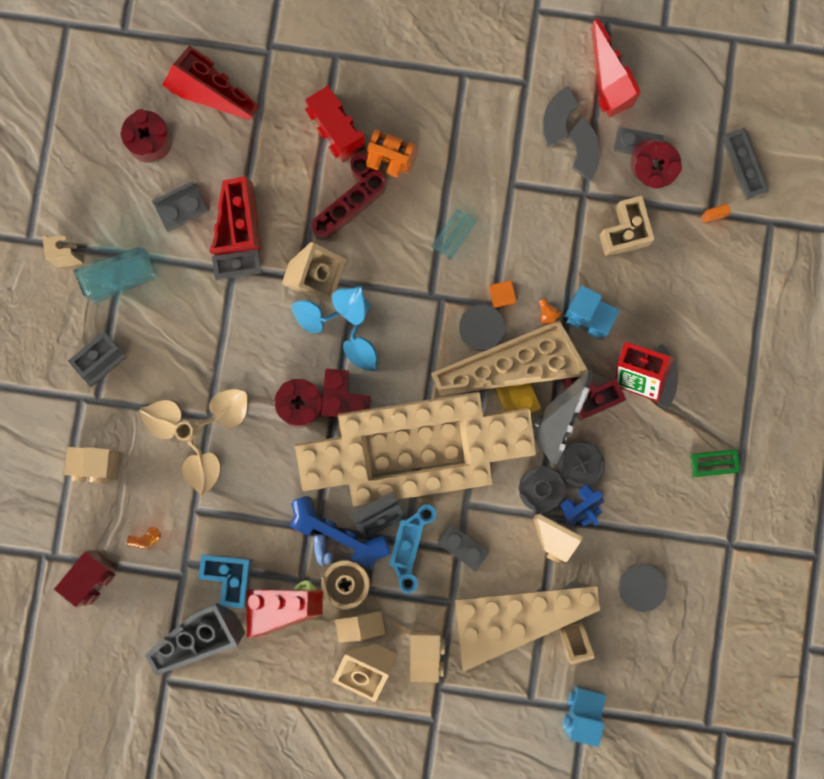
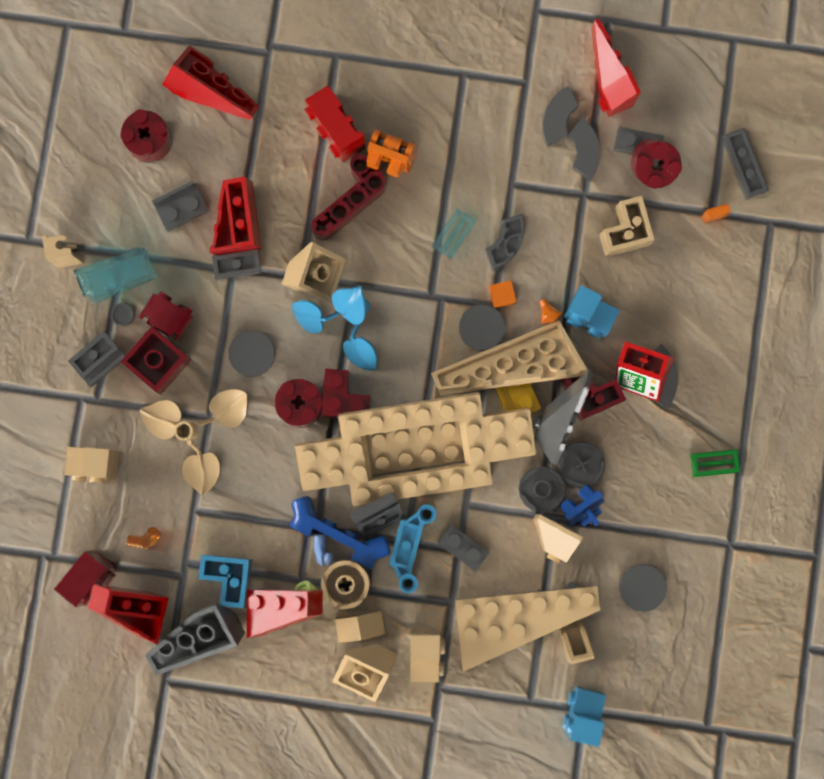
none -> red wedge [88,584,169,645]
none -> dark grey piece [111,303,135,326]
none -> dark red brick [120,326,191,395]
none -> dark red brick [138,291,193,342]
none -> dark grey tile [229,331,275,377]
none -> dark grey tile [485,213,525,271]

